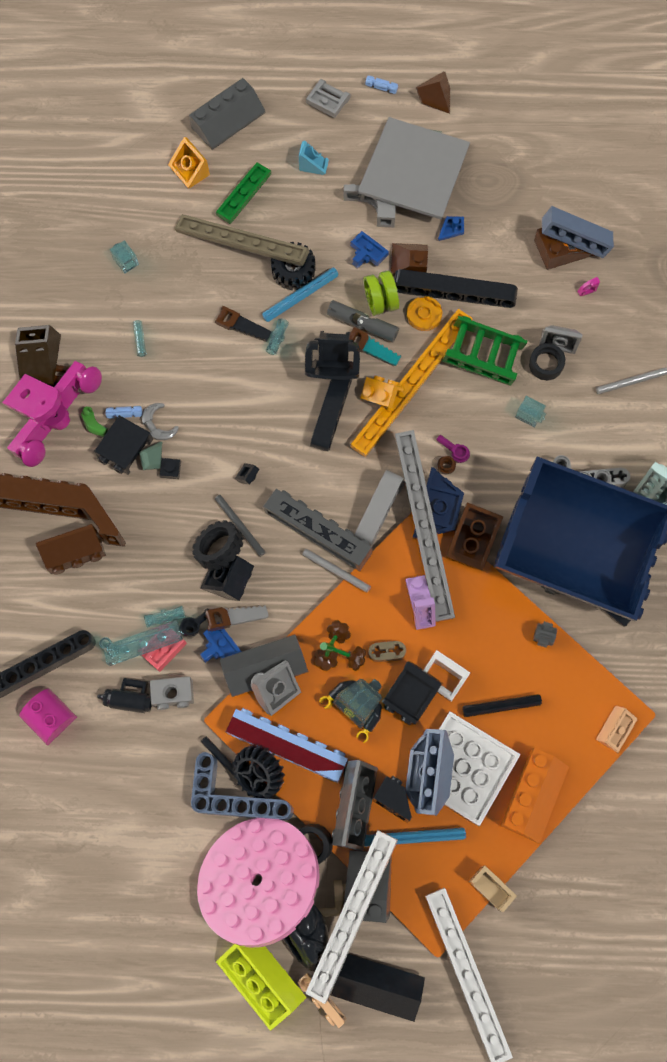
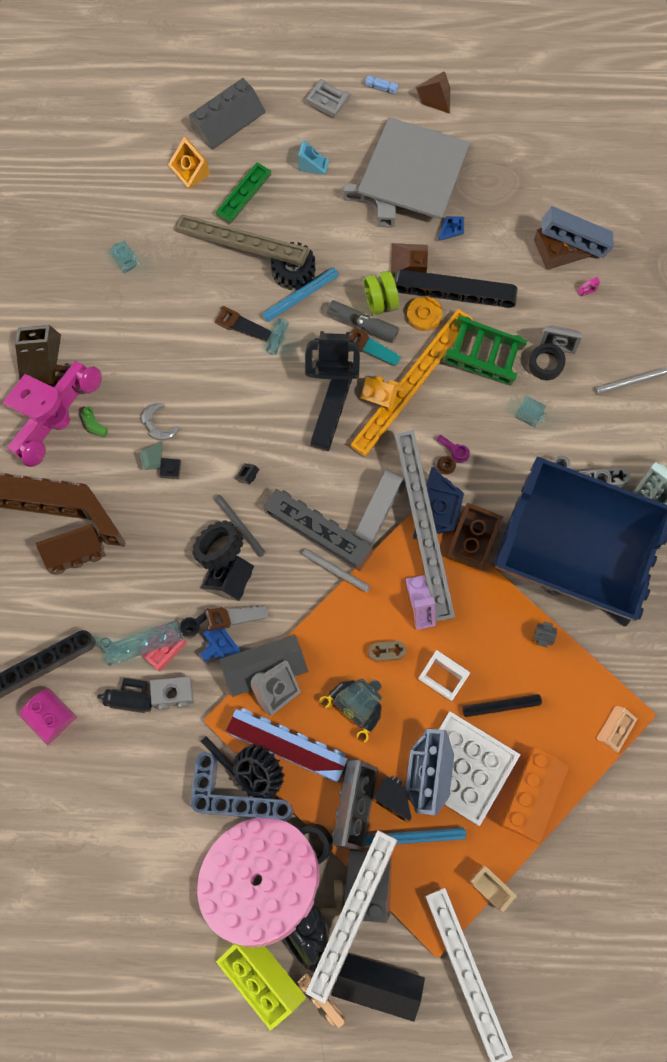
black panel [94,415,153,475] -> none
light blue axle [106,406,143,418] -> none
clear light blue piece [133,320,146,357] -> none
clear light blue pin [144,606,186,628] -> none
reddish brown plant [314,620,366,671] -> none
blue hinge [350,231,389,269] -> none
black panel [382,661,443,725] -> none

